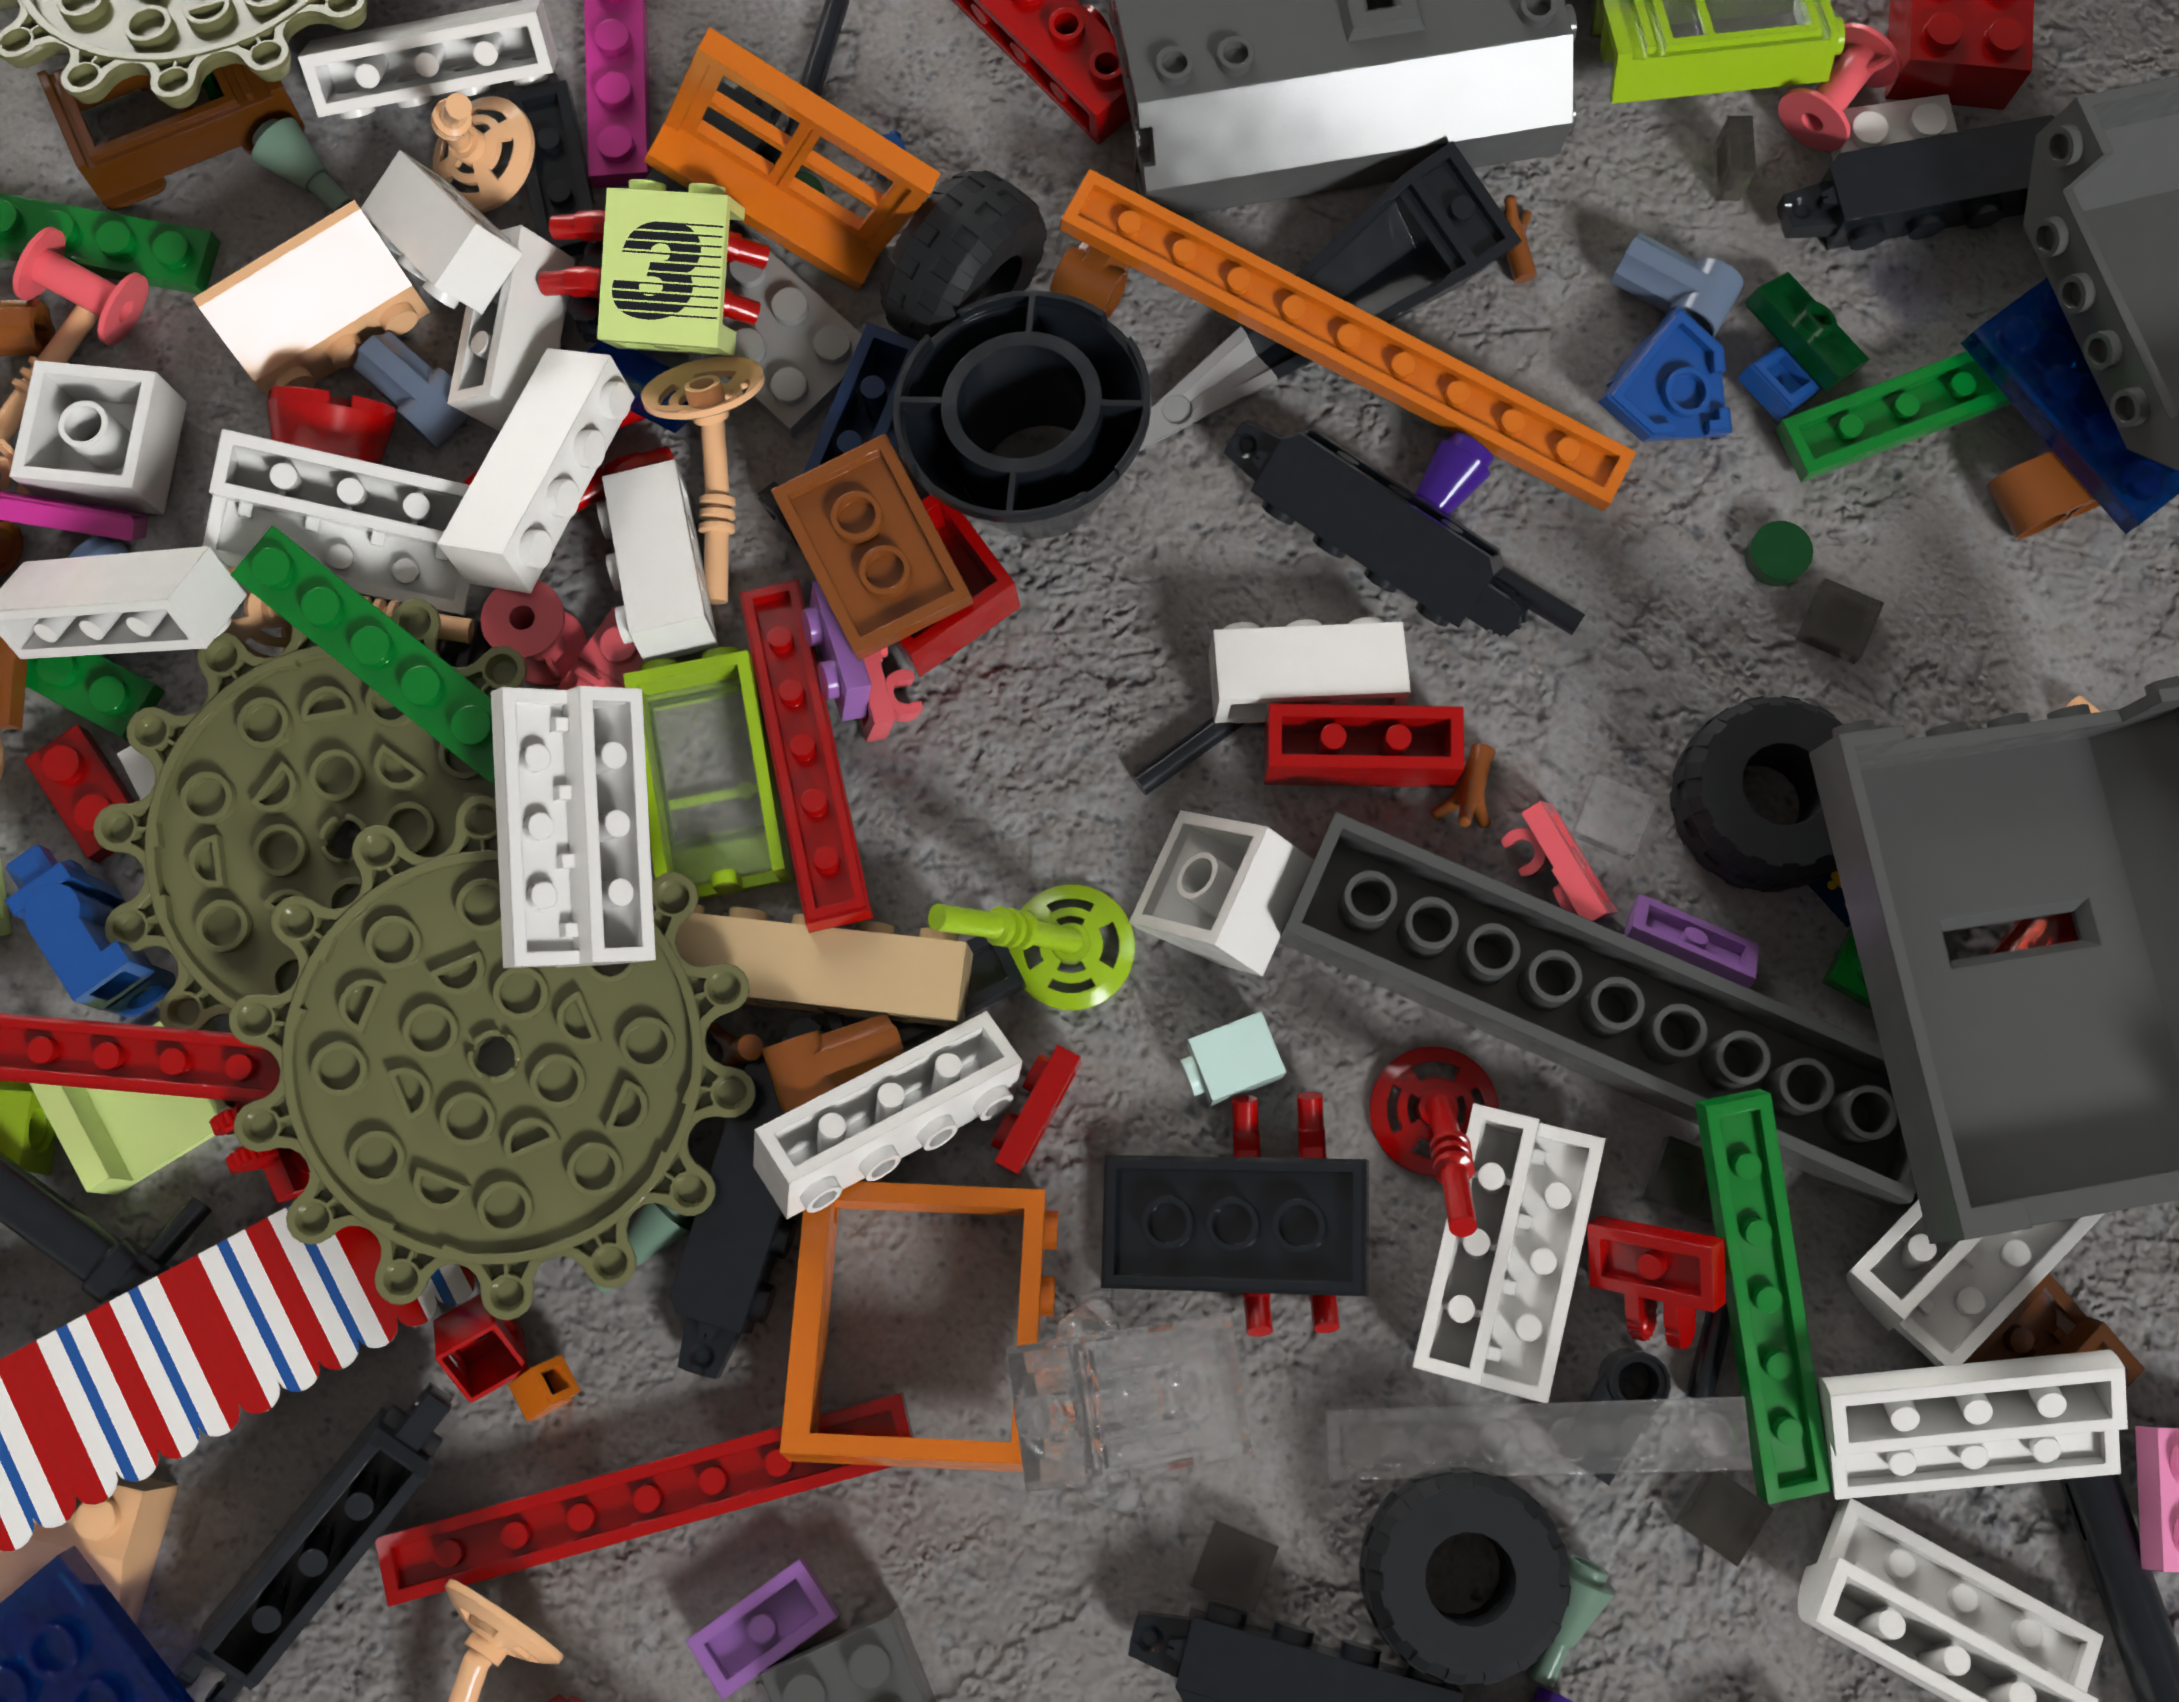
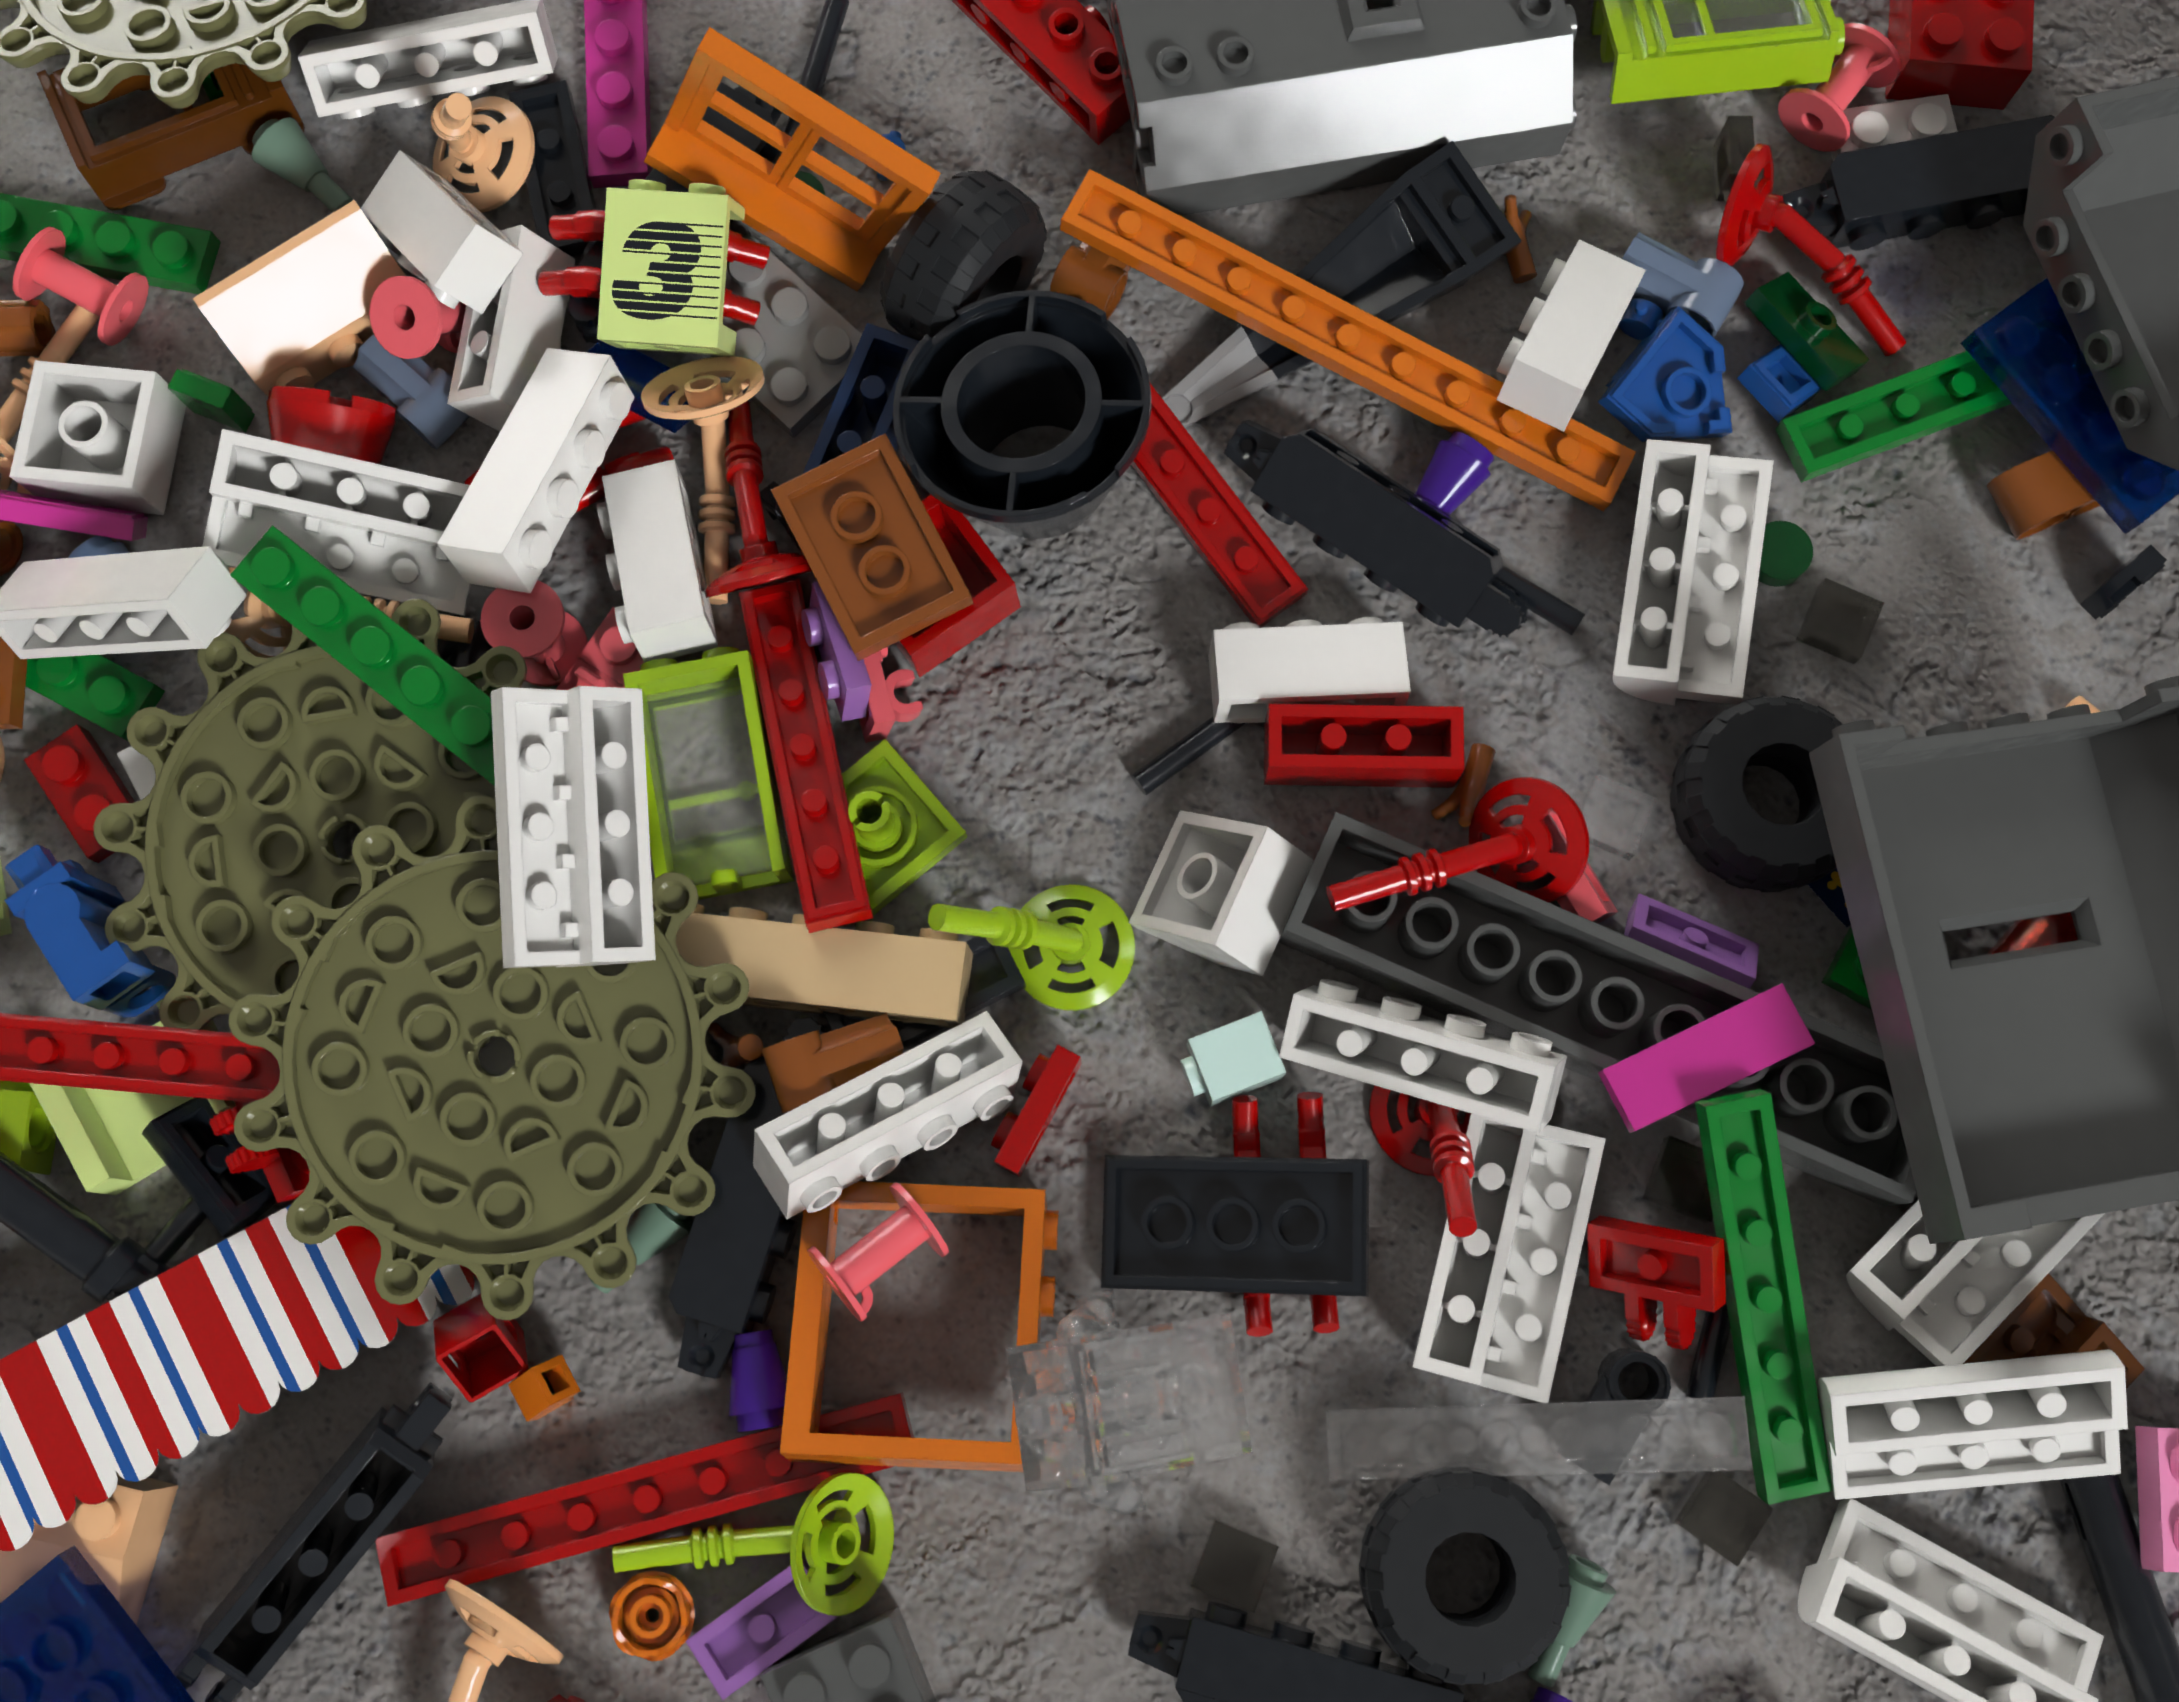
none -> black brick [142,1098,277,1238]
none -> green tile [167,369,255,433]
none -> coral piece [369,276,466,359]
none -> orange plate [609,1571,695,1661]
none -> lime dish [612,1472,894,1616]
none -> red dish [704,400,812,598]
none -> dark purple cone [729,1329,787,1432]
none -> coral piece [807,1182,949,1322]
none -> lime plate [842,739,968,916]
none -> red tile [1087,301,1309,628]
none -> white brick [1279,979,1567,1133]
none -> red dish [1326,777,1589,912]
none -> white brick [1496,239,1646,432]
none -> dark pink tile [1598,983,1815,1133]
none -> white brick [1613,439,1774,706]
none -> blue piece [1619,298,1663,340]
none -> red dish [1716,143,1906,356]
none -> black tile [2080,545,2167,620]

